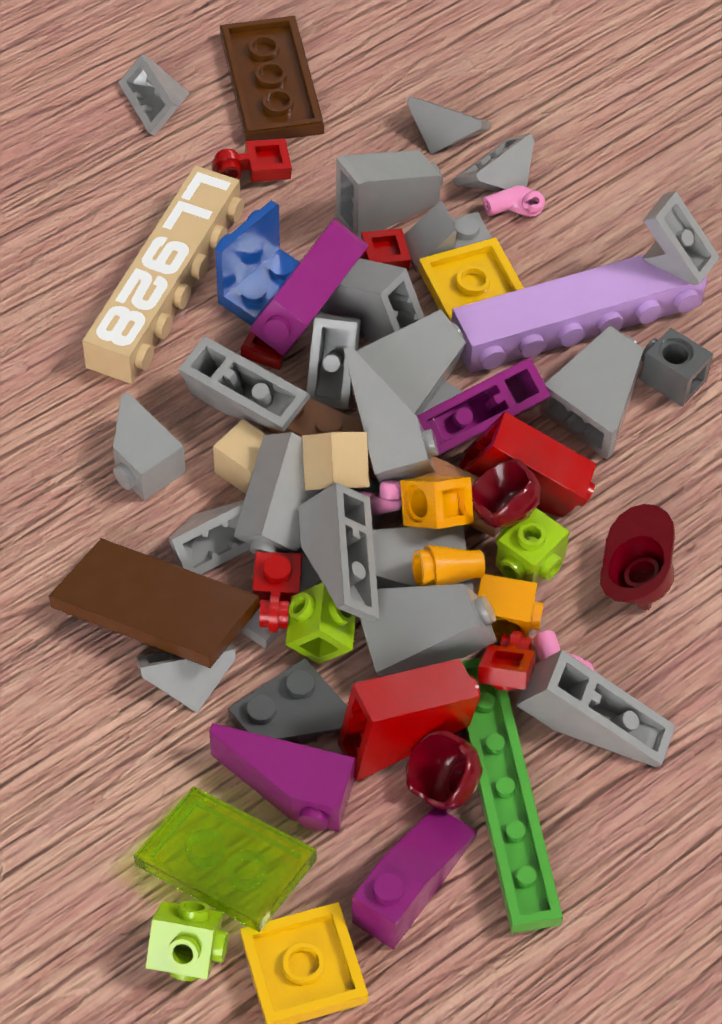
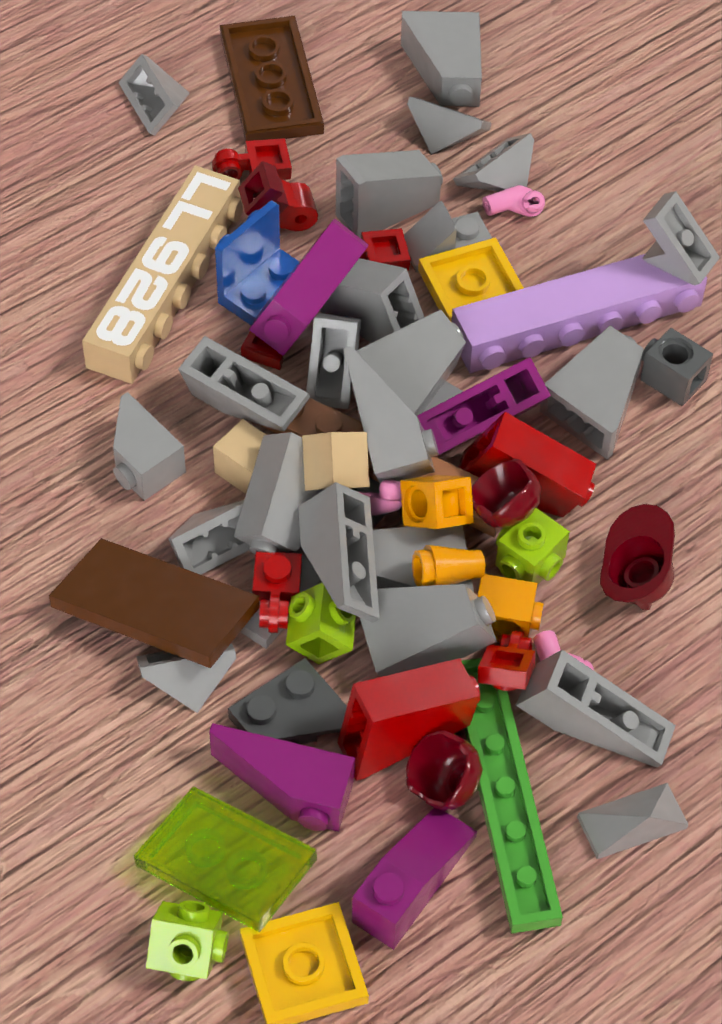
none -> leg [238,161,318,232]
none -> light grey slope [401,11,482,107]
none -> light grey slope [577,783,688,859]

